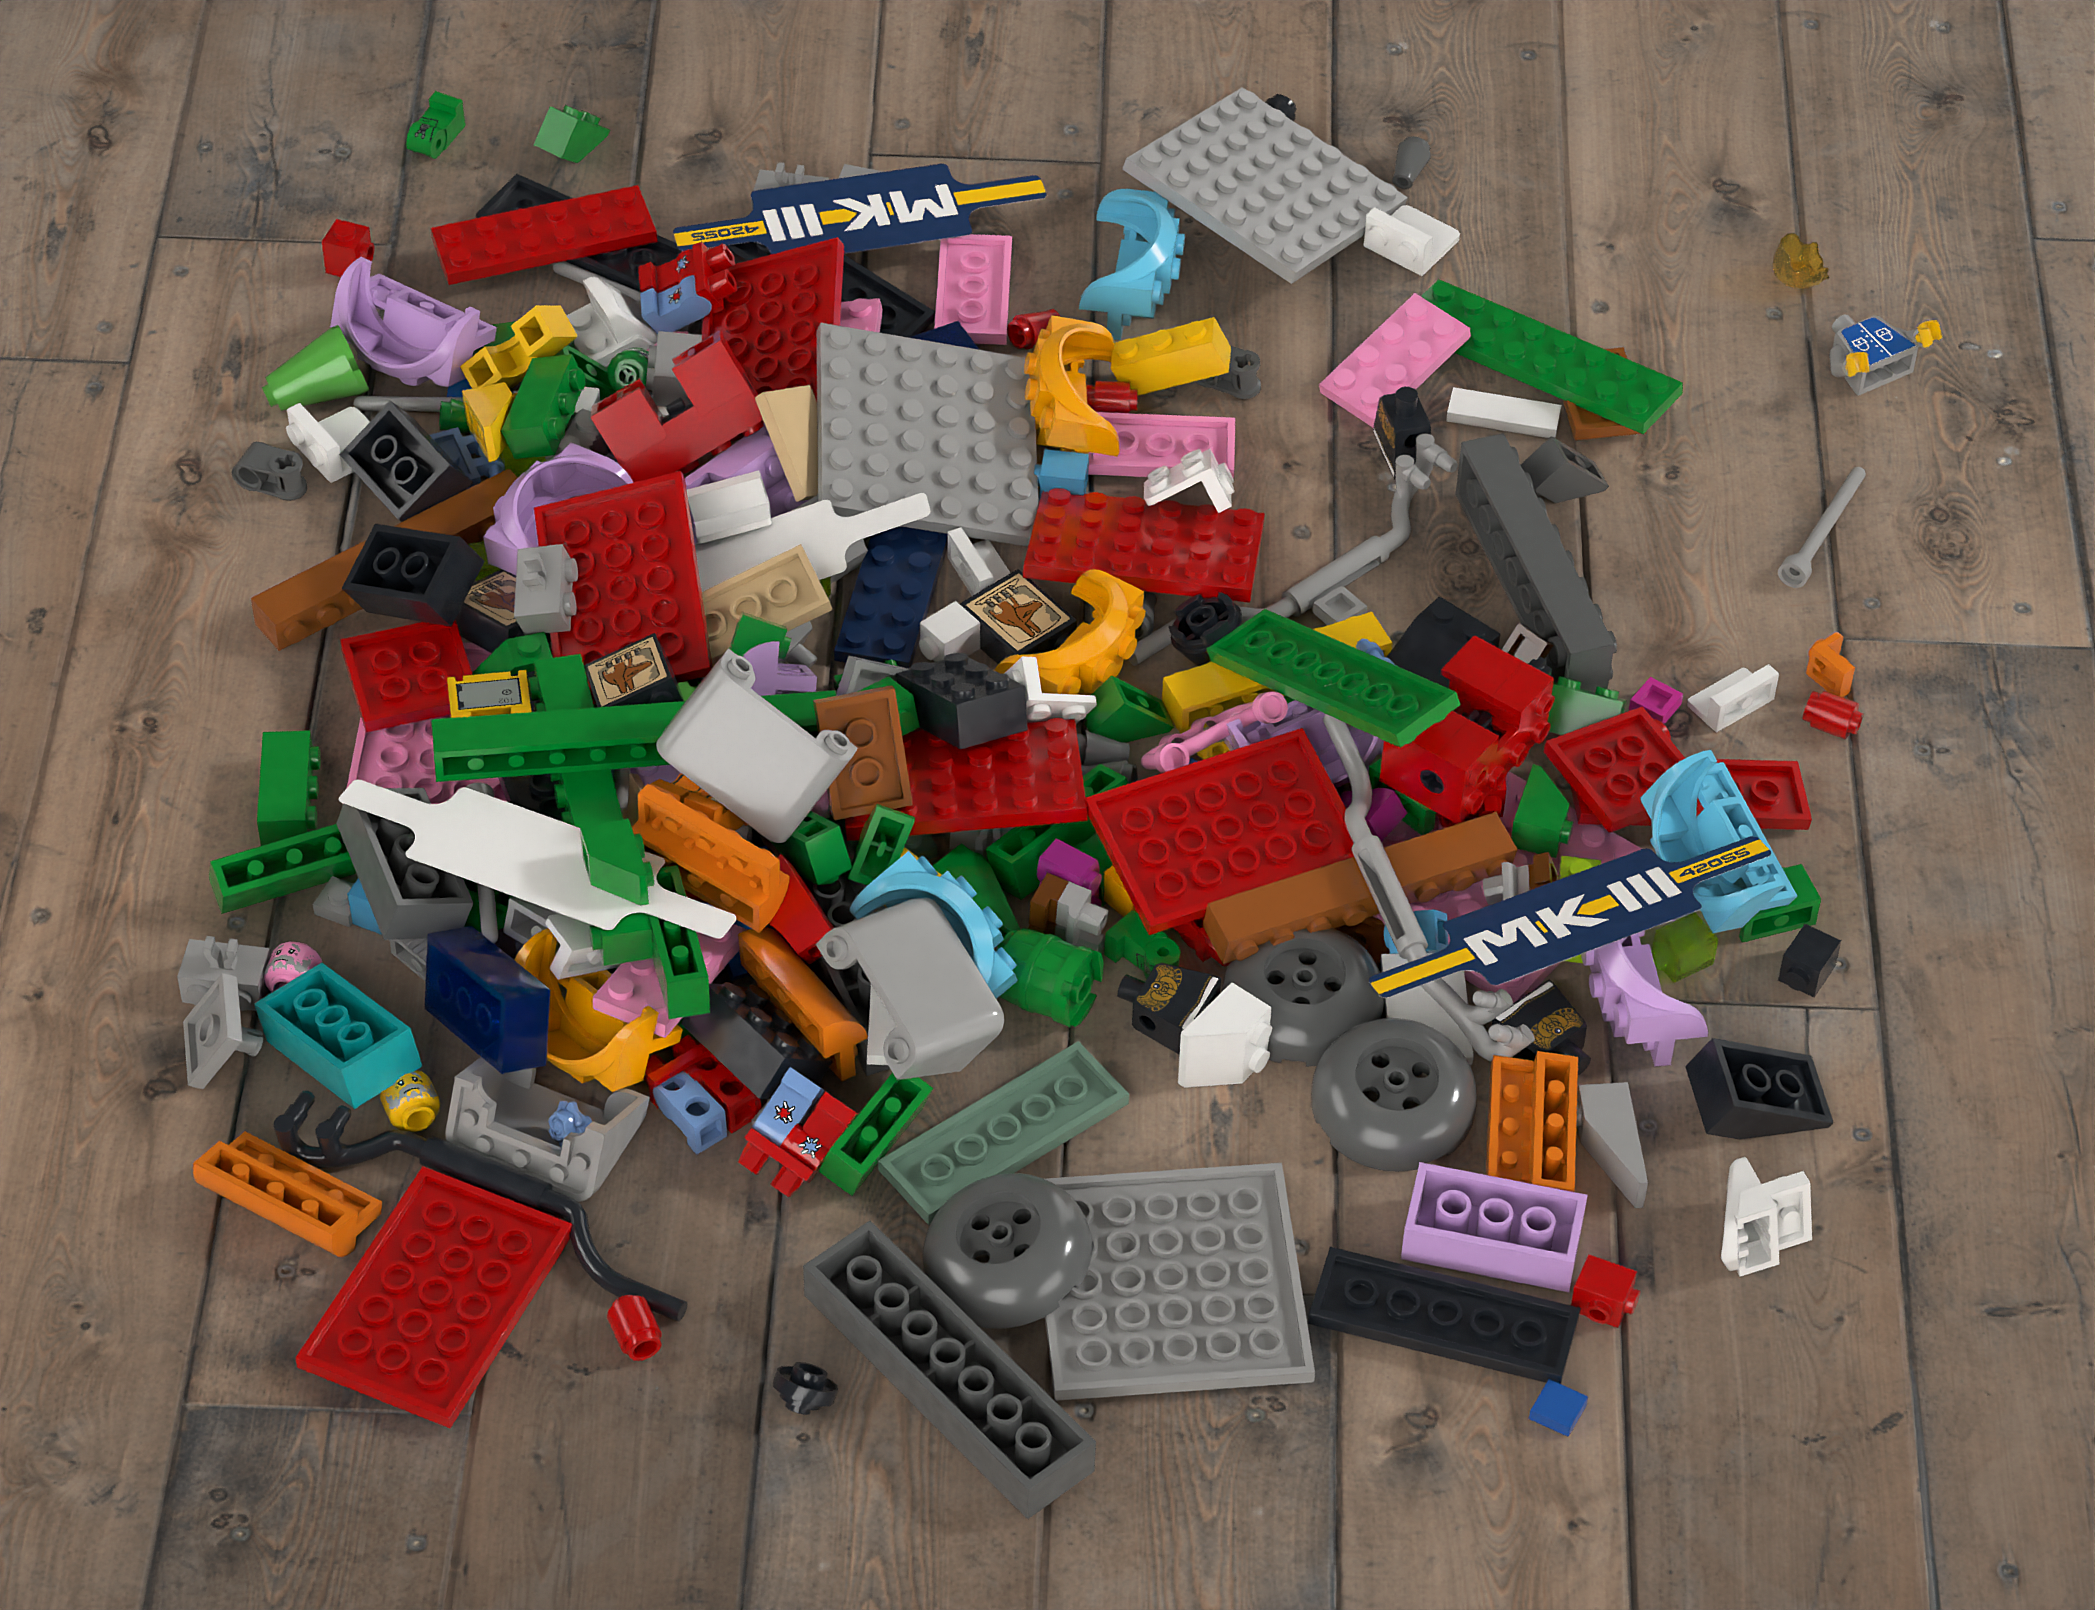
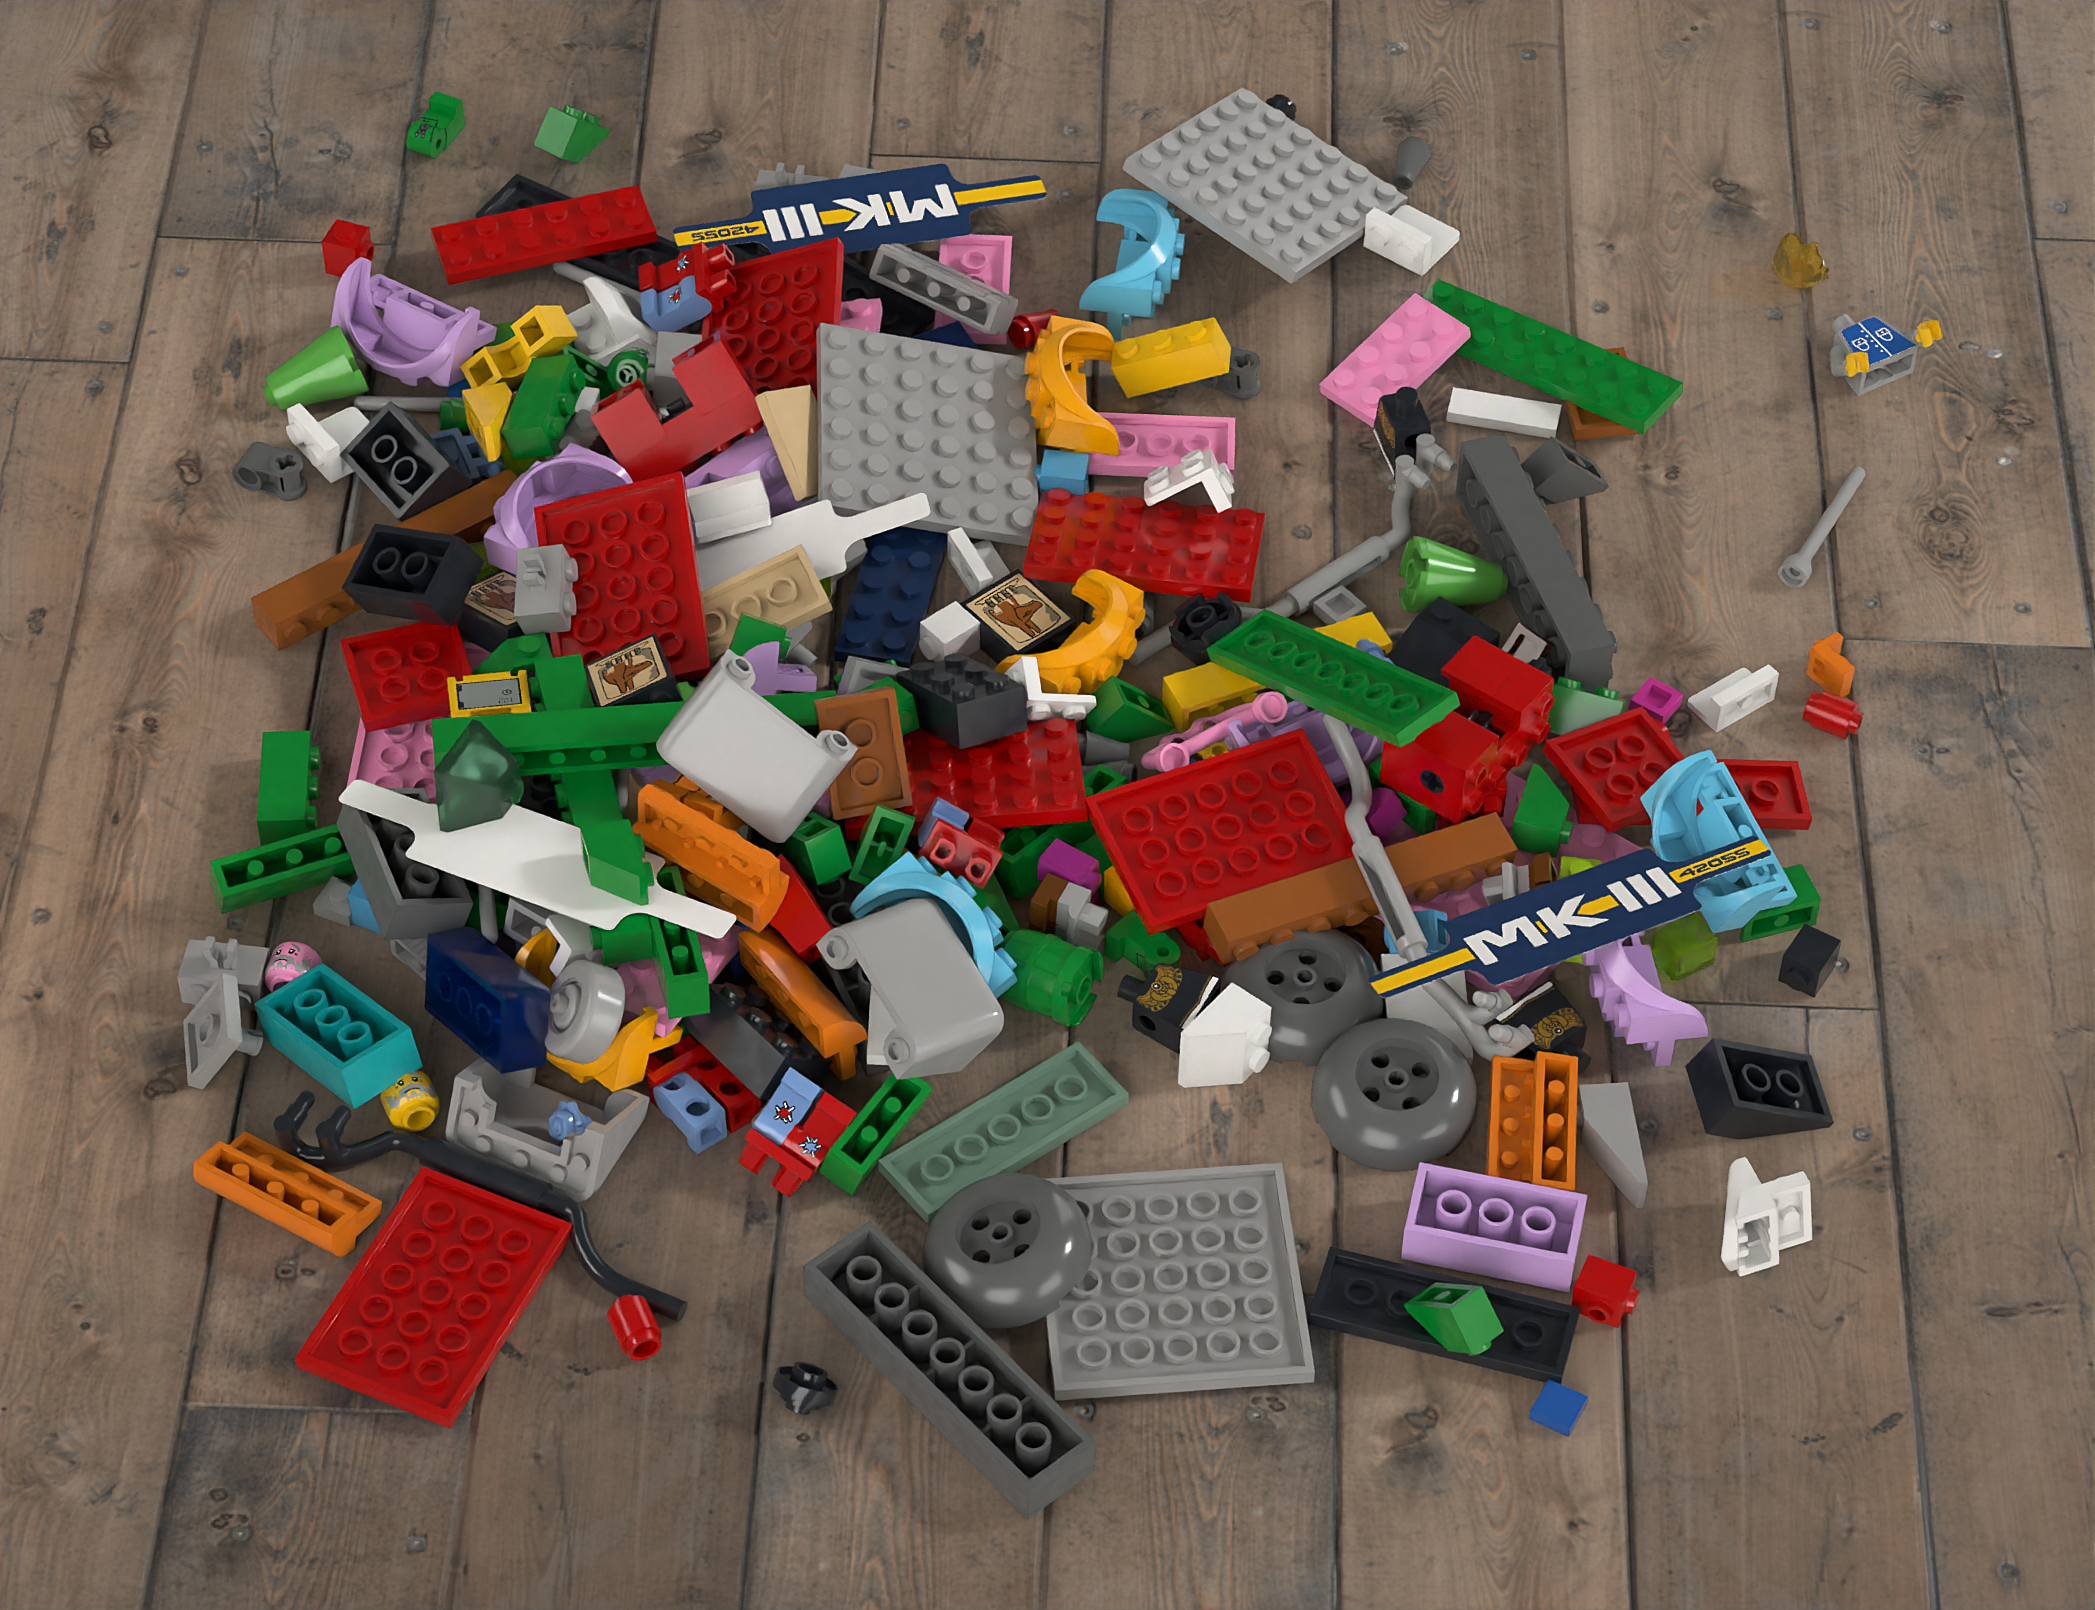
red brick [1086,381,1138,414] -> none
none -> clear green slope [434,719,524,833]
none -> light grey wheel [542,960,625,1064]
none -> light grey brick [869,243,1018,335]
none -> red hips [918,797,1005,889]
none -> bright green cone [1399,536,1508,612]
none -> green slope [1404,1282,1504,1356]

